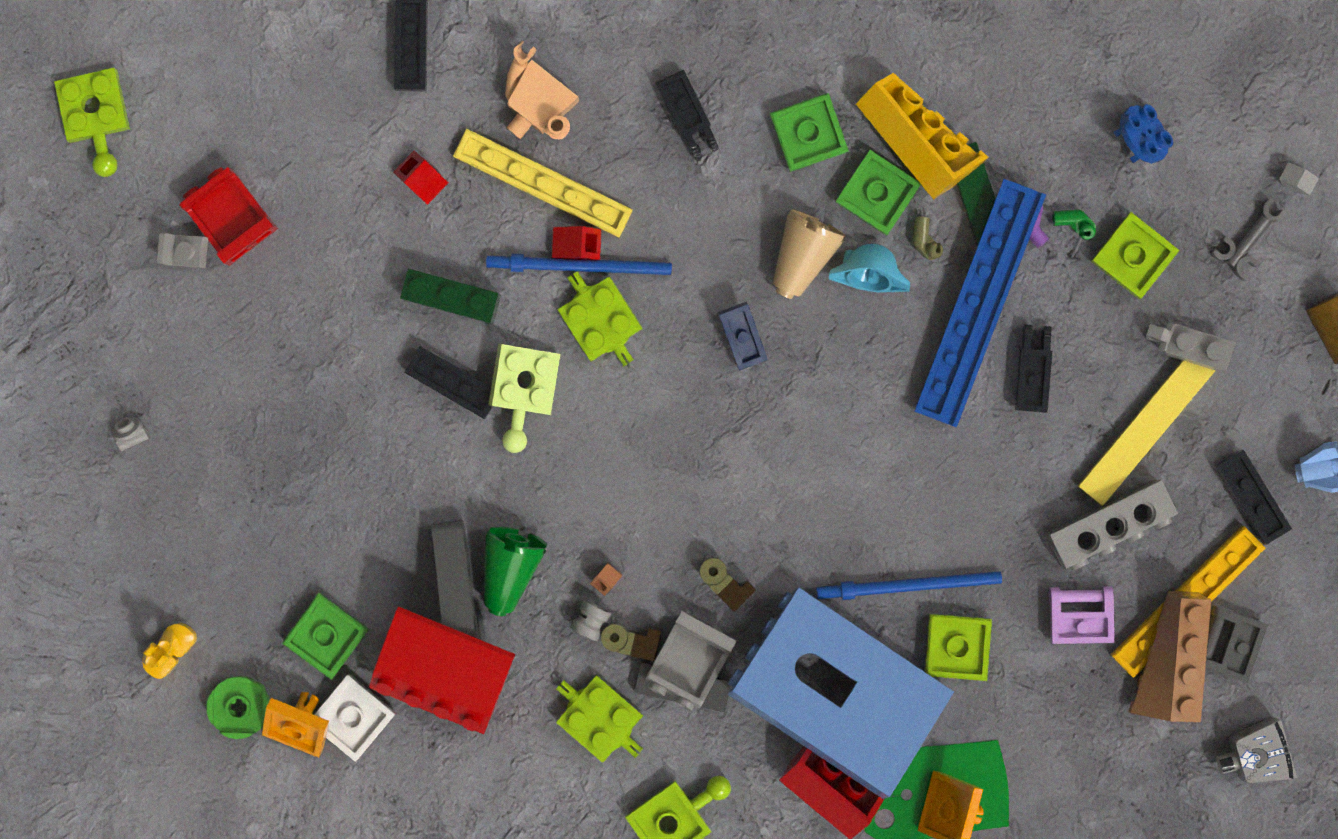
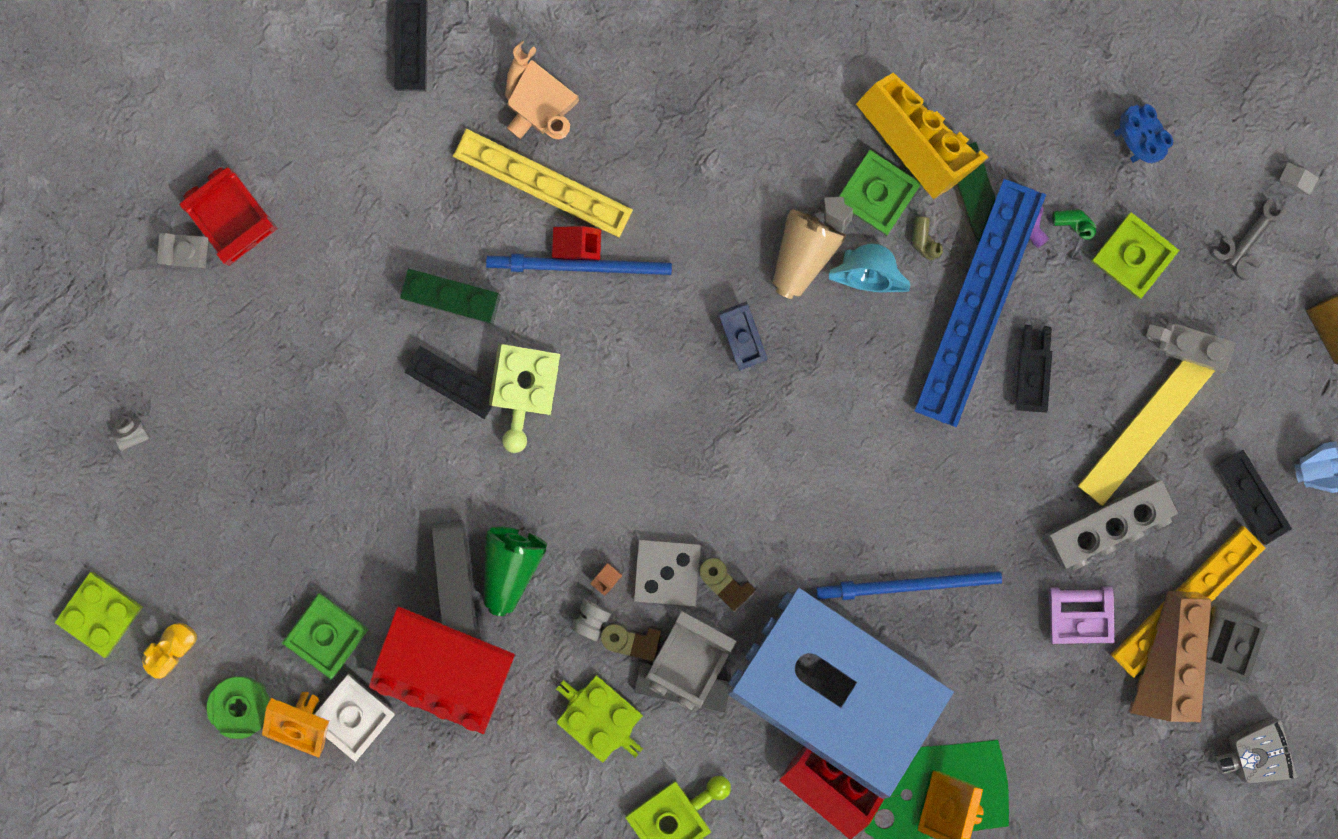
lime plate [54,68,130,177] -> none
red brick [393,150,449,205] -> none
lime plate [558,271,644,367] -> none
black hinge [656,69,719,160] -> none
bright green plate [770,93,849,172] -> none
lime plate [925,614,992,681] -> none
none -> lime plate [55,572,143,658]
none -> light grey tile [634,539,701,607]
none -> light grey piece [823,197,853,233]

